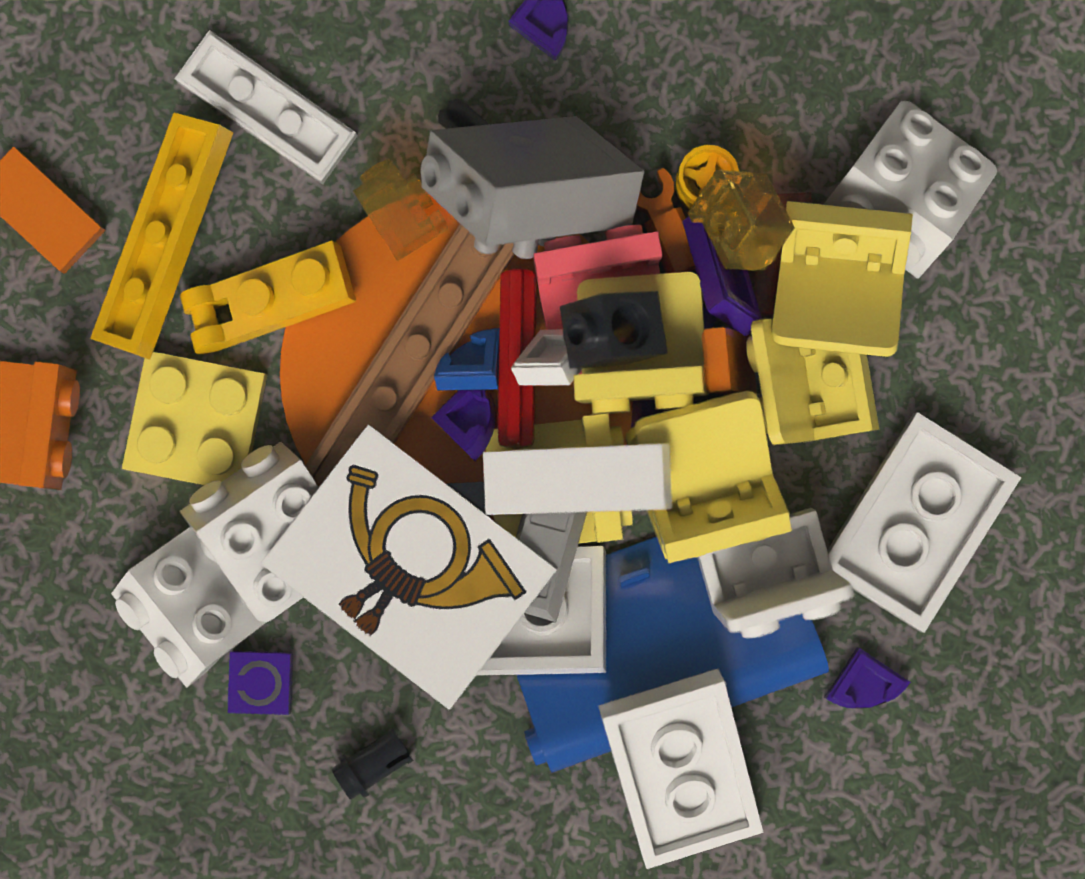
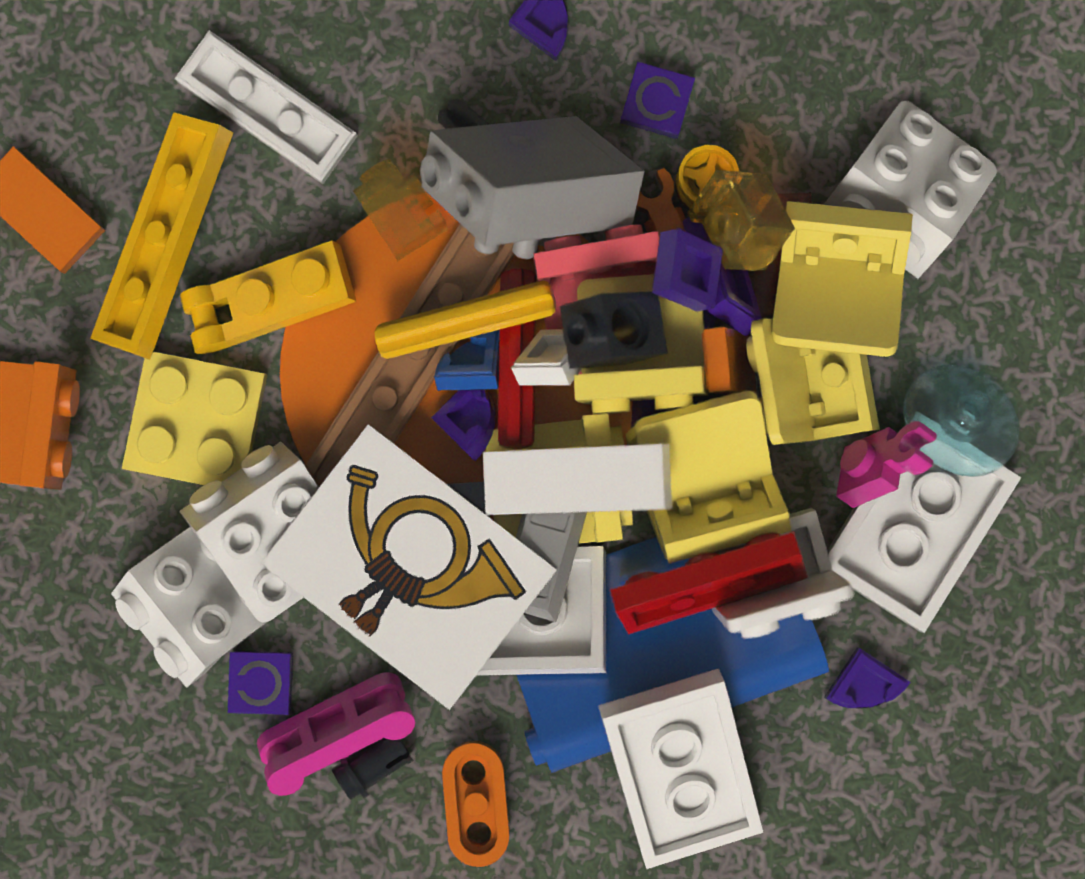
none -> dark pink plate [257,673,415,796]
none -> yellow axle [374,280,556,359]
none -> orange plate [442,741,510,867]
none -> red plate [610,531,808,634]
none -> dark purple tile [620,62,695,139]
none -> dark purple plate [652,228,723,312]
none -> dark pink plate [836,421,937,508]
none -> clear light blue dish [903,365,1019,477]

